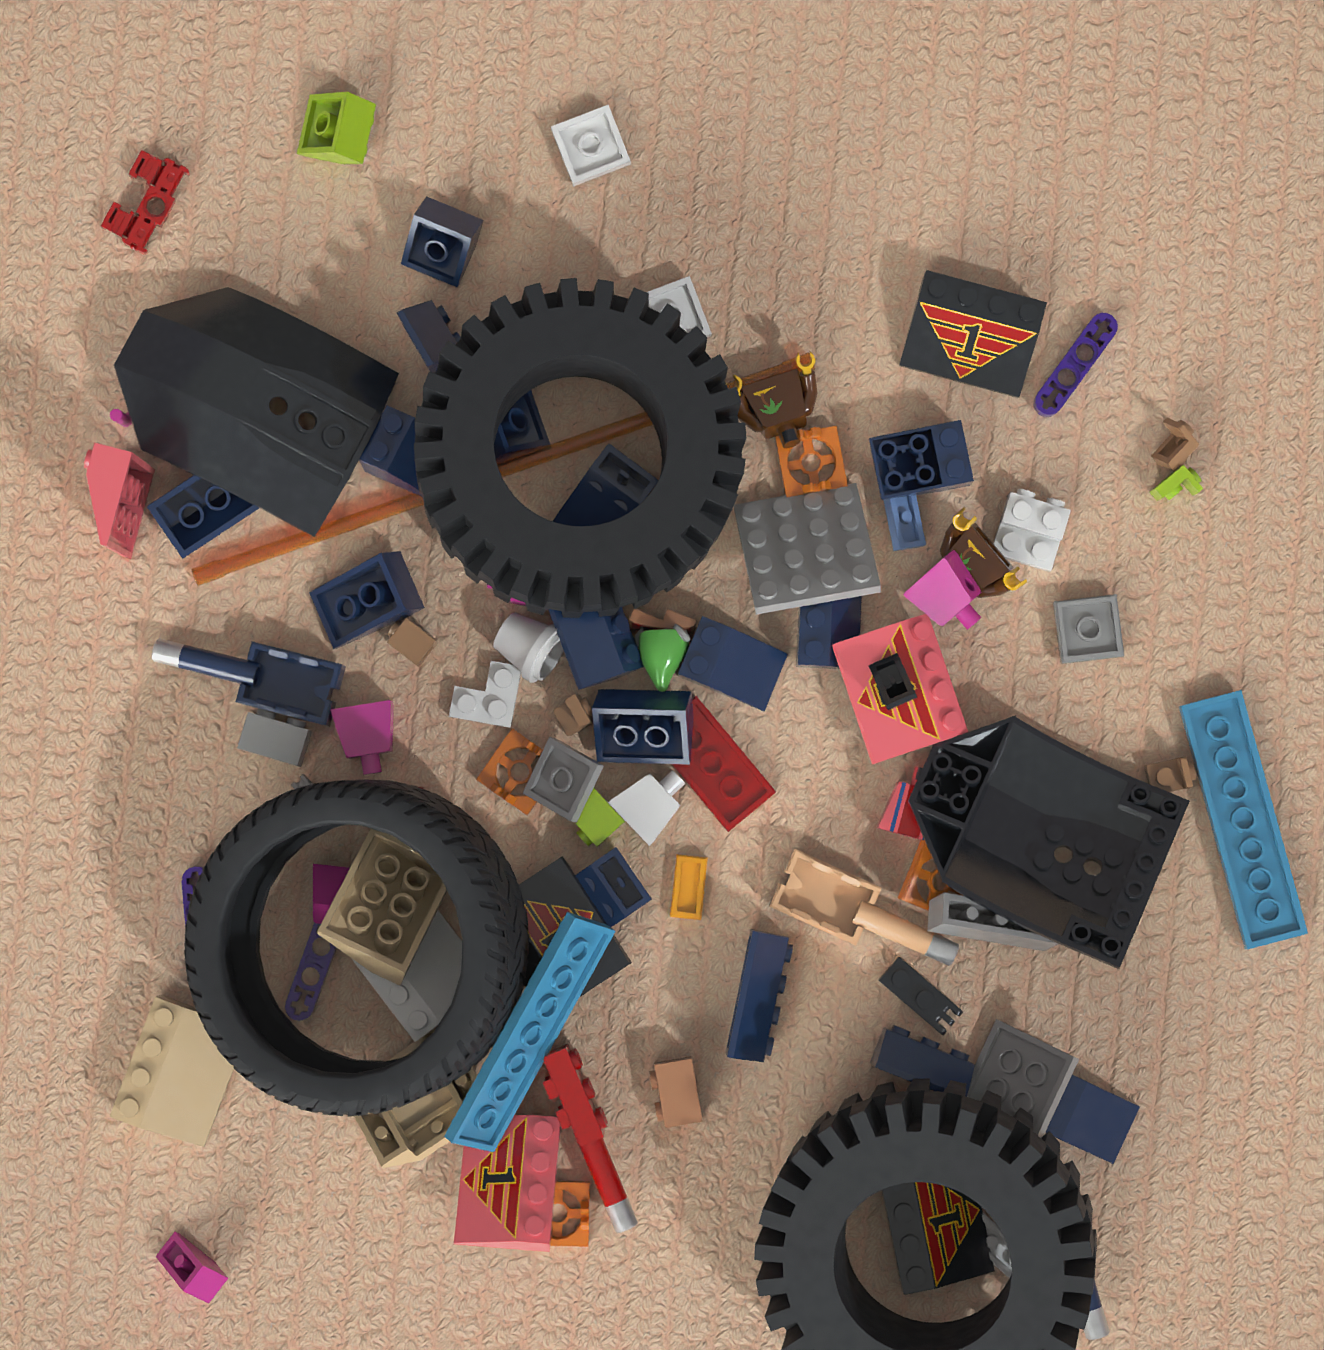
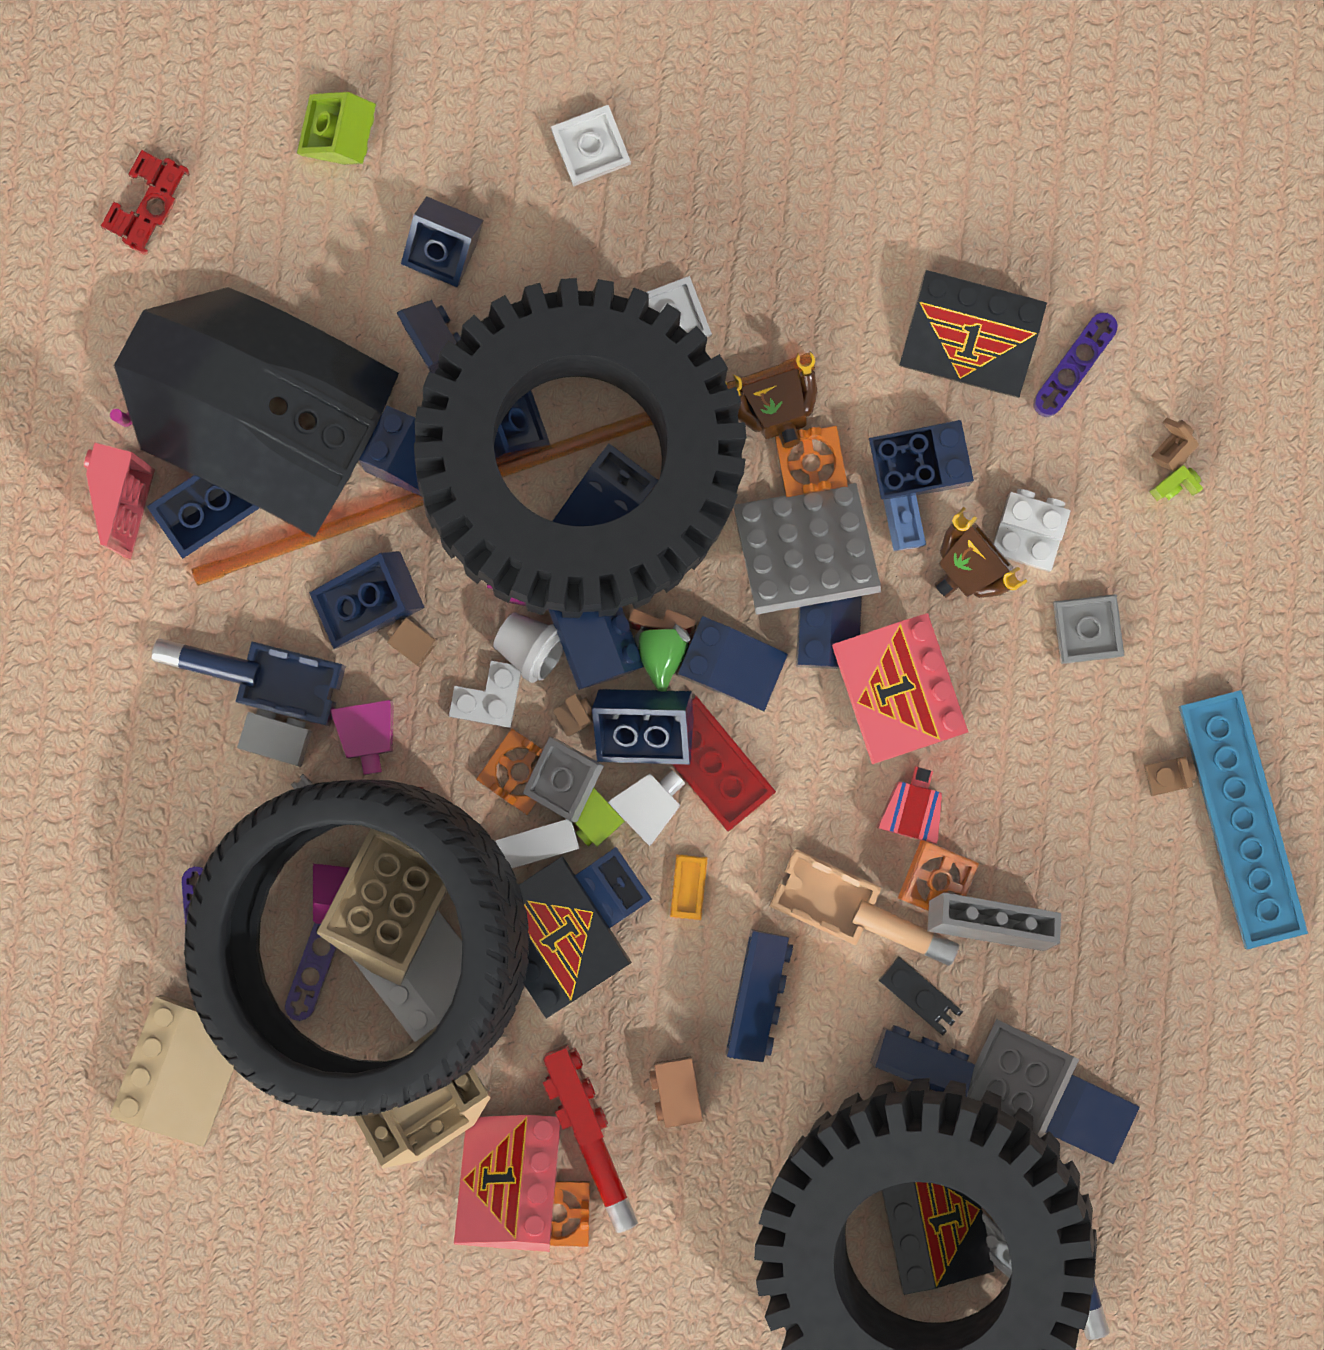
dark pink slope [156,1232,228,1303] -> none
dark azure plate [444,912,616,1152] -> none
black slope [868,653,917,711] -> none
dark pink torso [903,550,982,630] -> none
black wedge [908,715,1190,969] -> none
none -> white slope [495,819,580,868]

